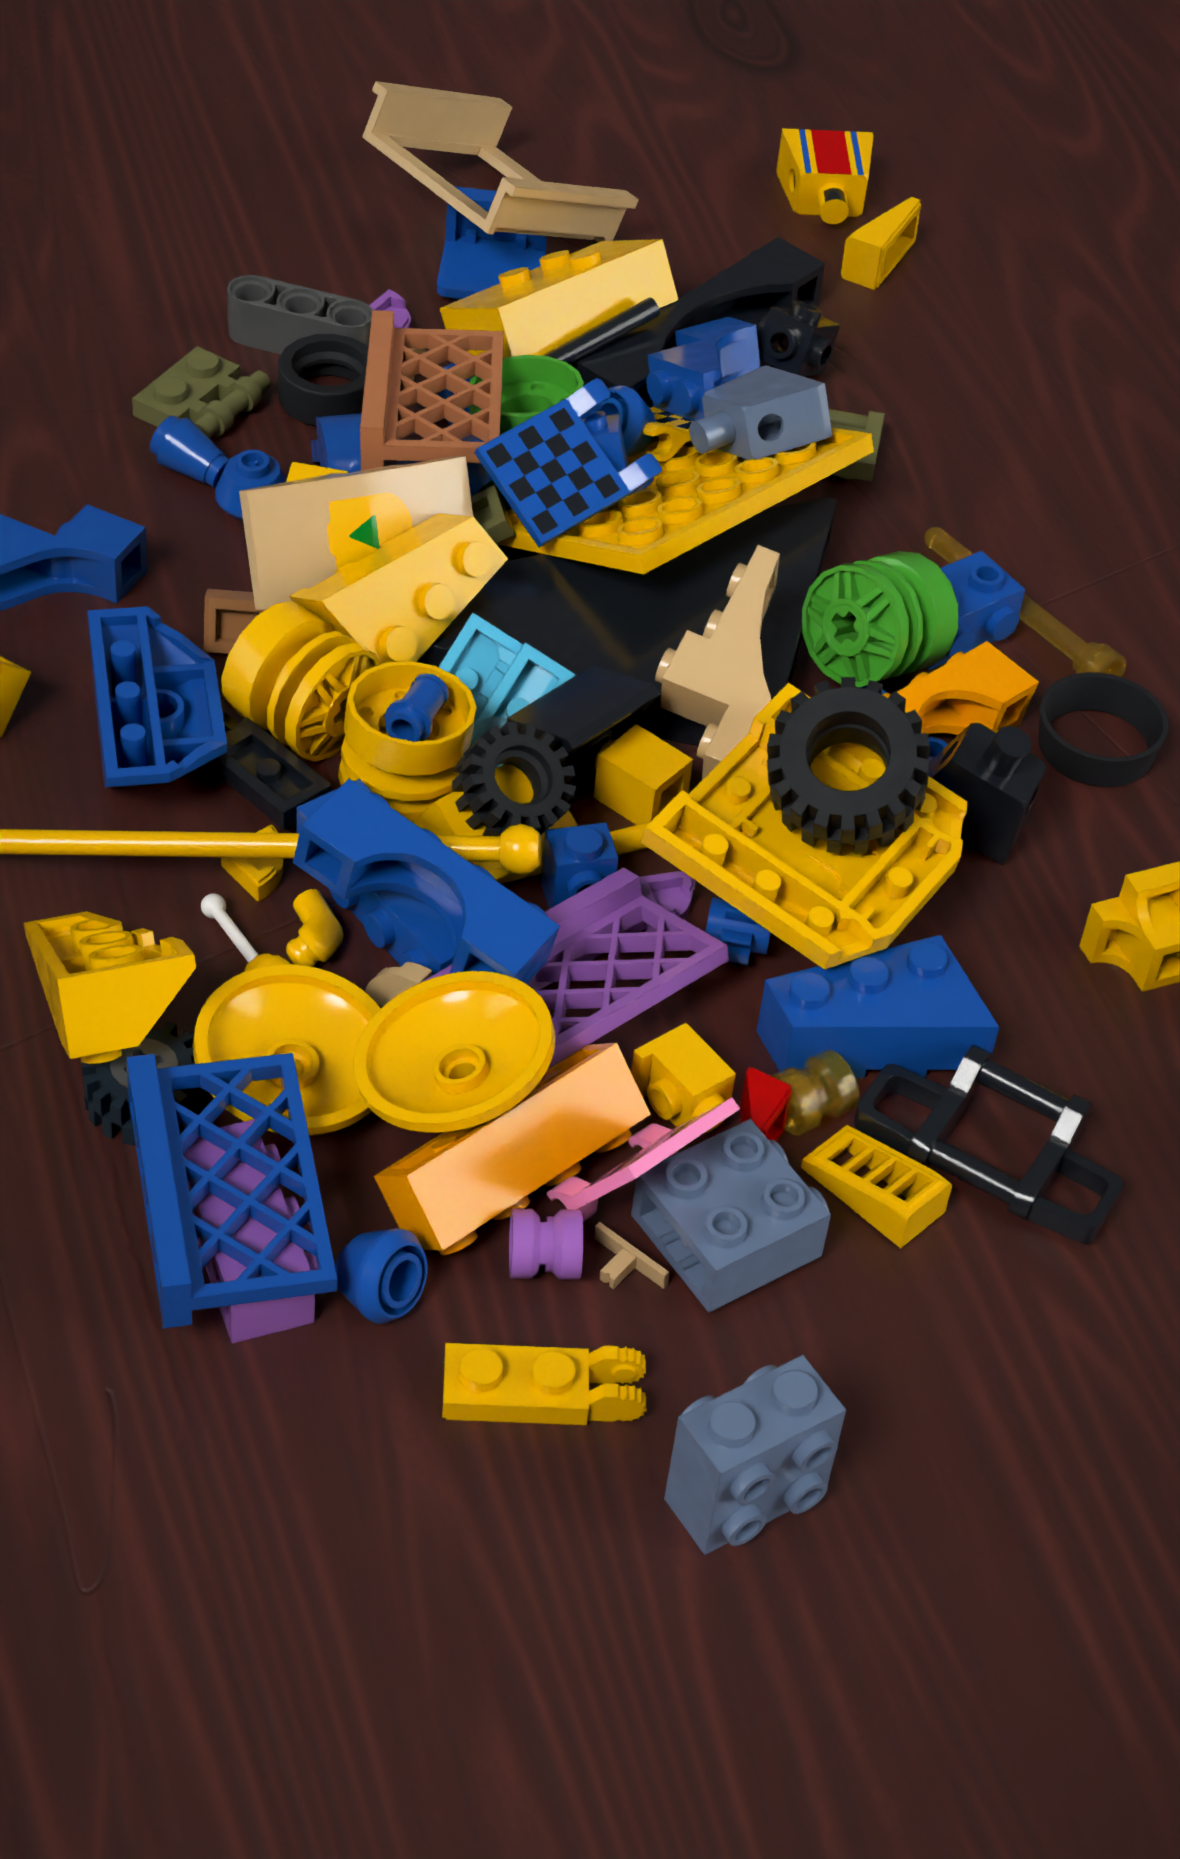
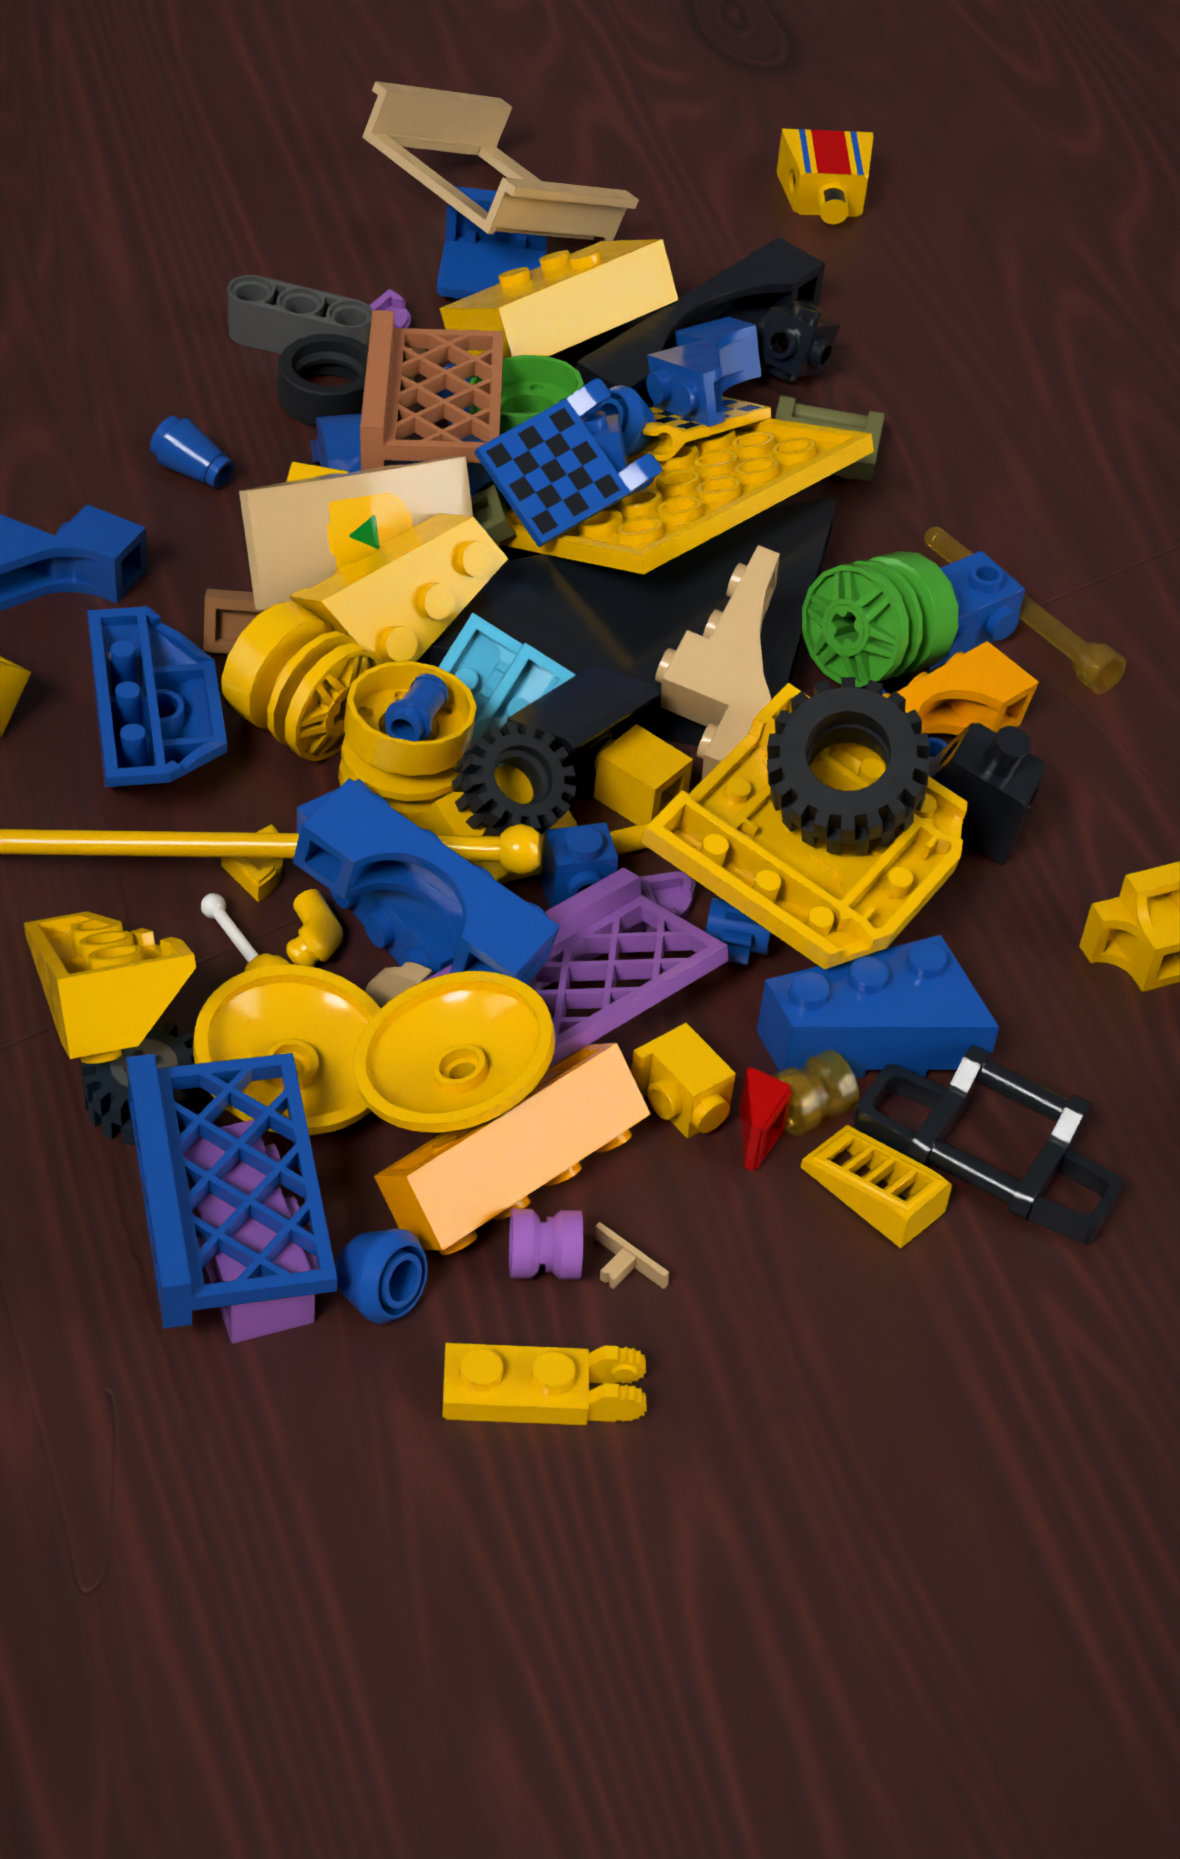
olive plate [132,346,271,438] -> none
black hinge [204,711,332,831] -> none
blue cone [215,450,287,521] -> none
black bar [542,297,660,365] -> none
bright pink flag [547,1097,740,1222] -> none
sand blue brick [631,1119,831,1313] -> none
sand blue brick [664,1355,846,1555] -> none
sand blue torso [689,365,832,460] -> none
yellow slope [841,197,921,290] -> none
black tyre [1038,672,1169,787] -> none

